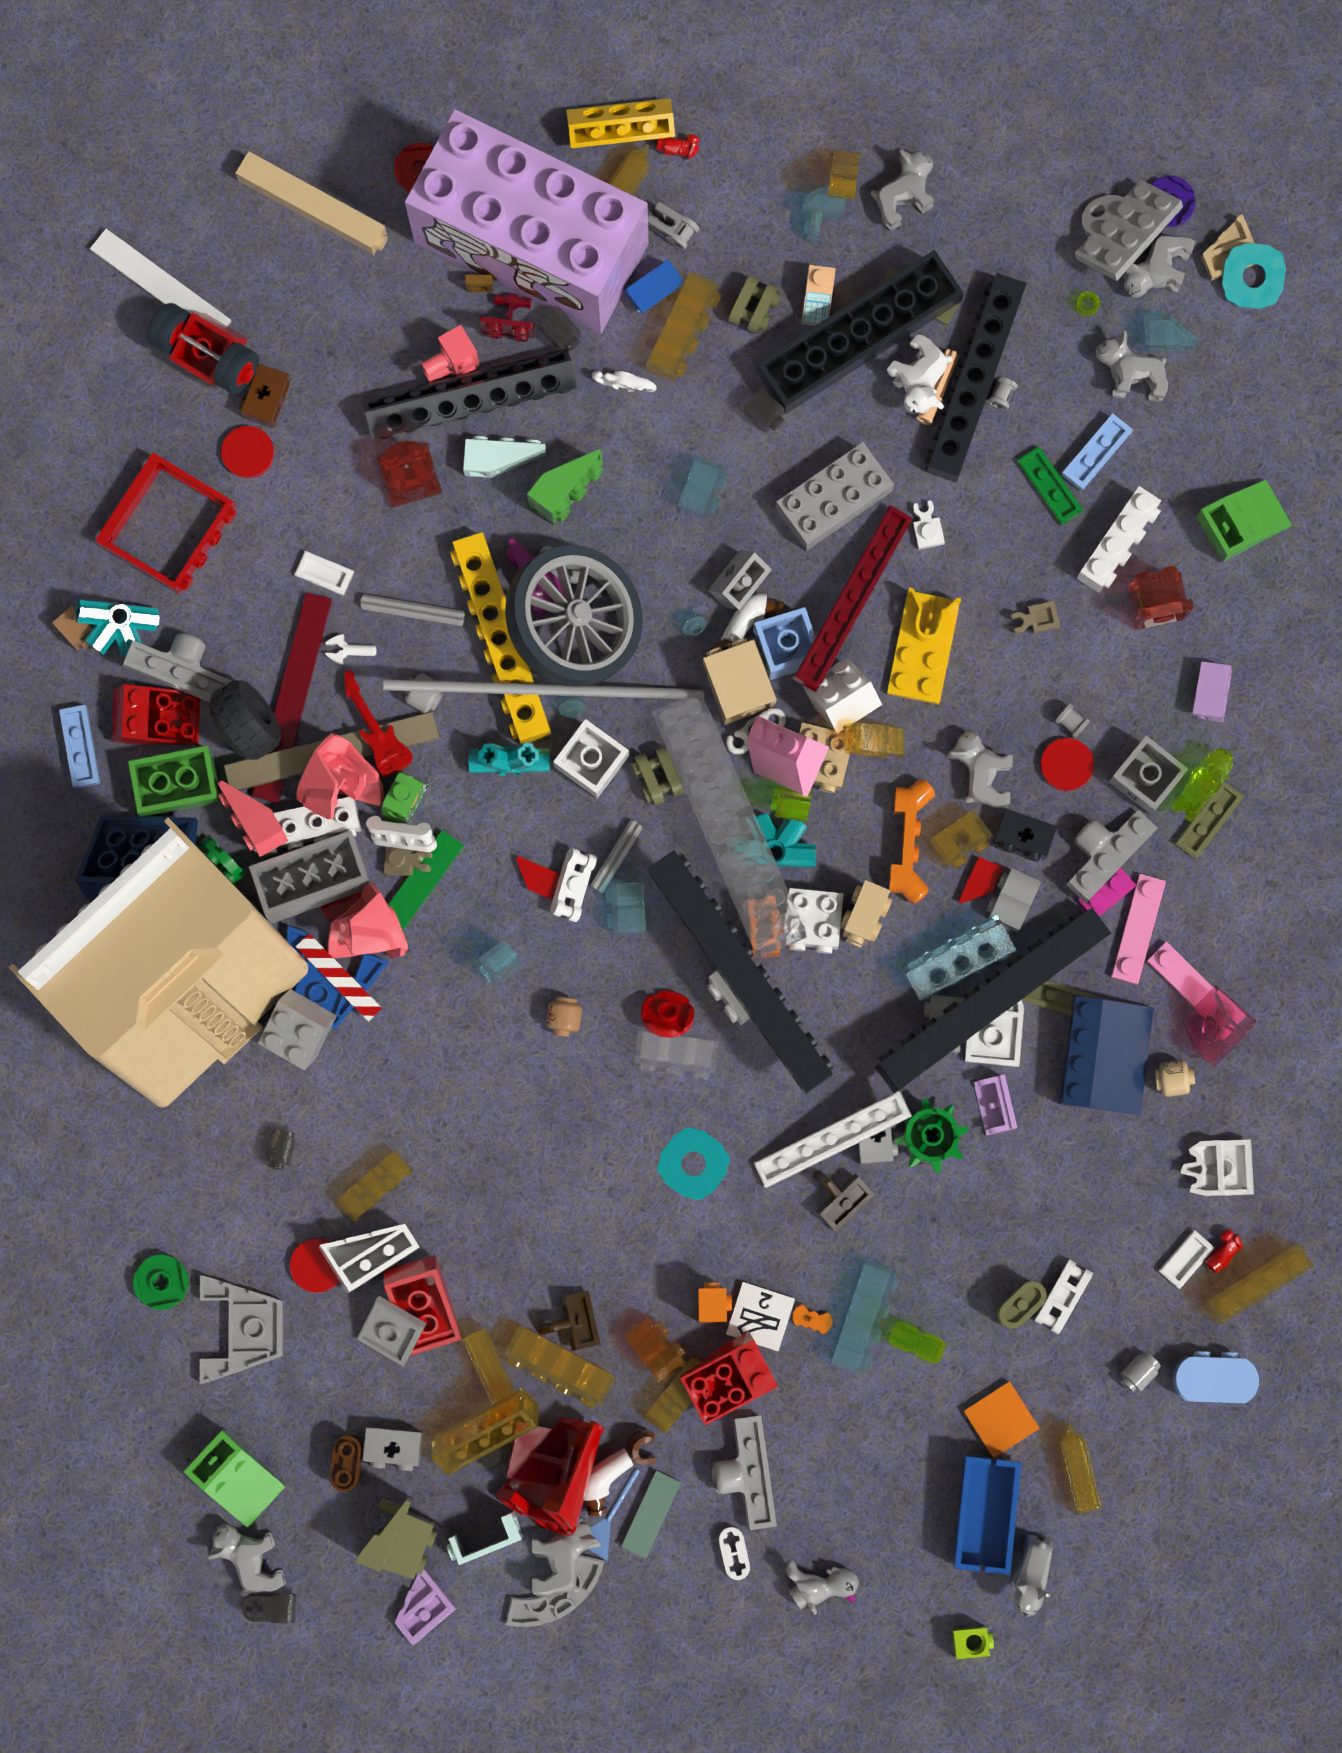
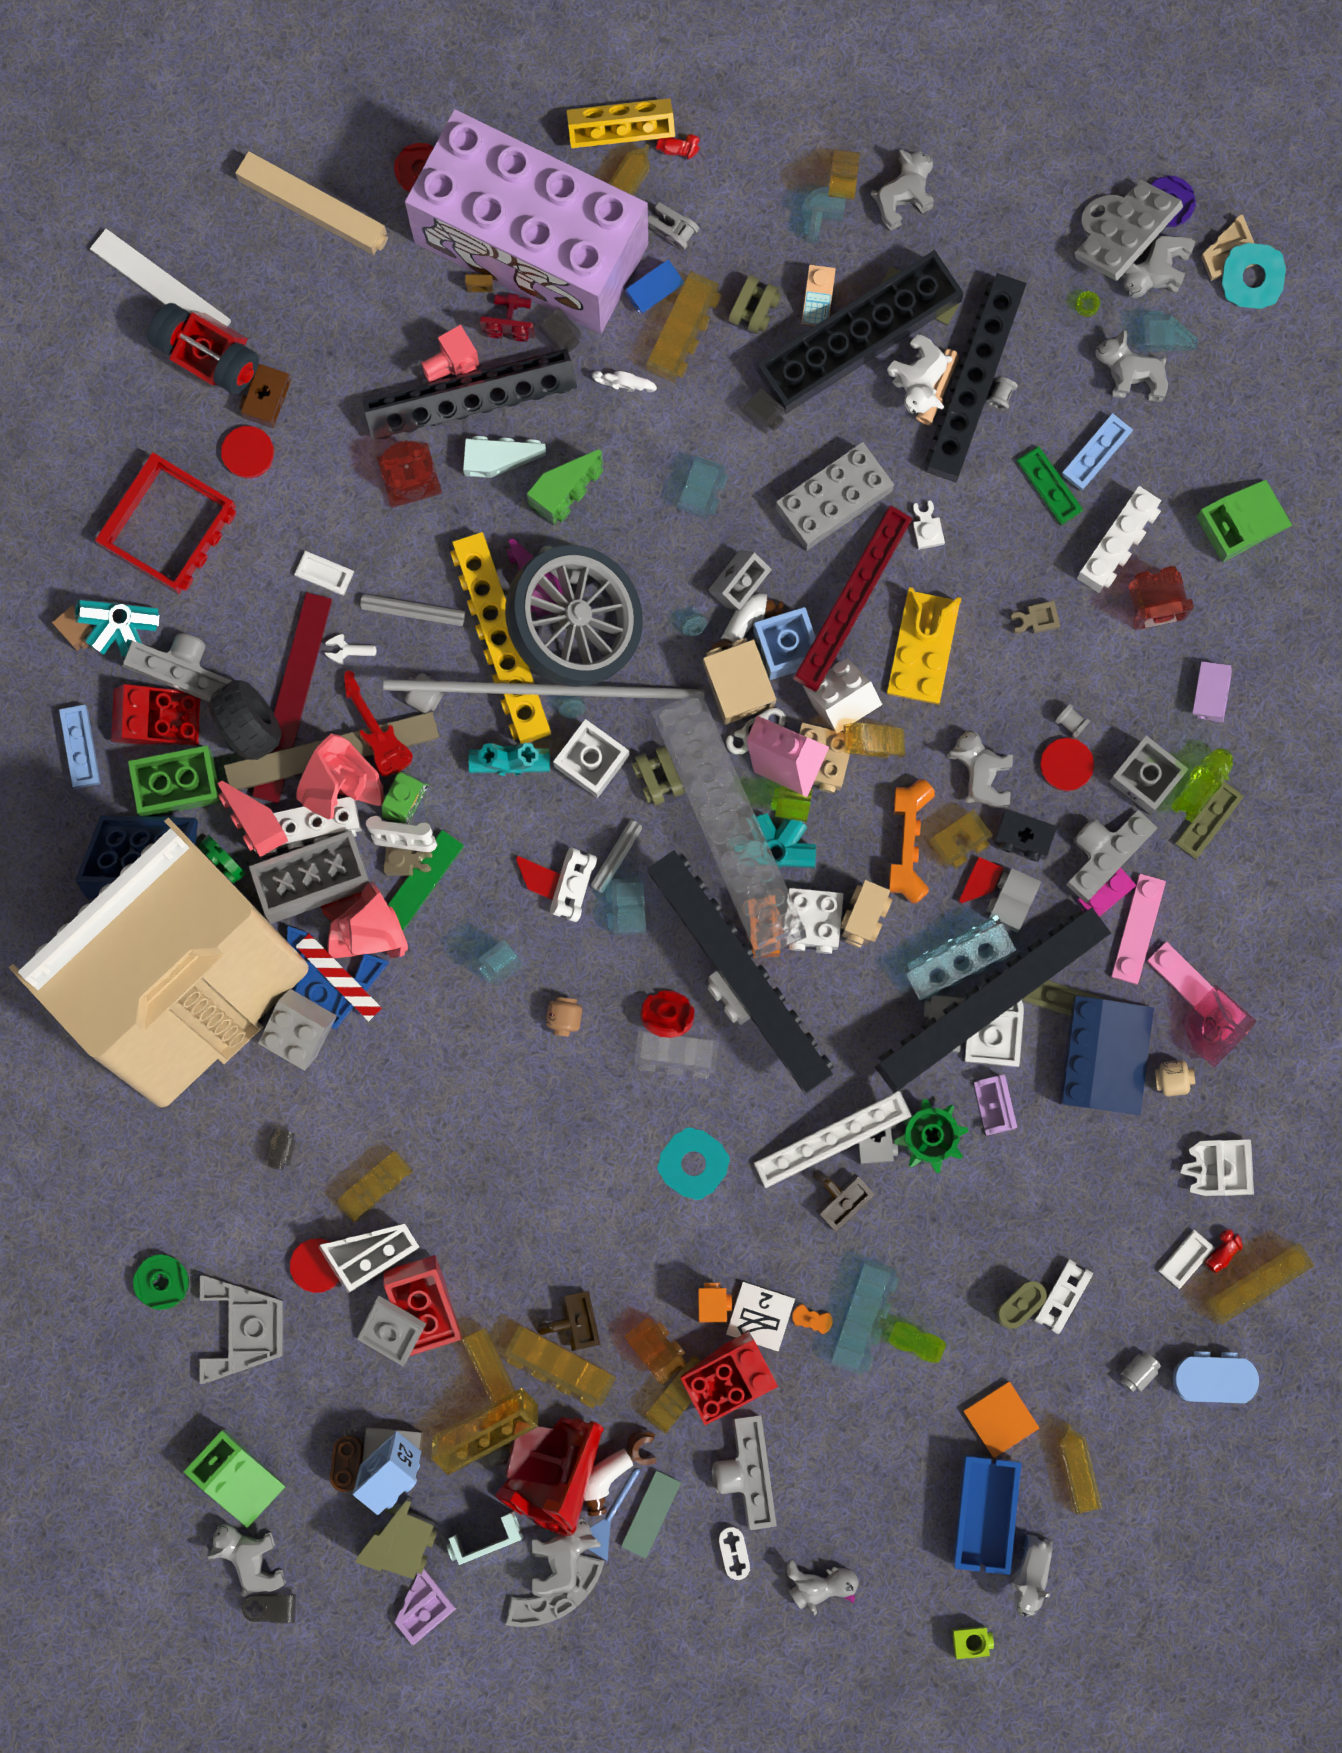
none -> light blue brick [353,1431,421,1515]

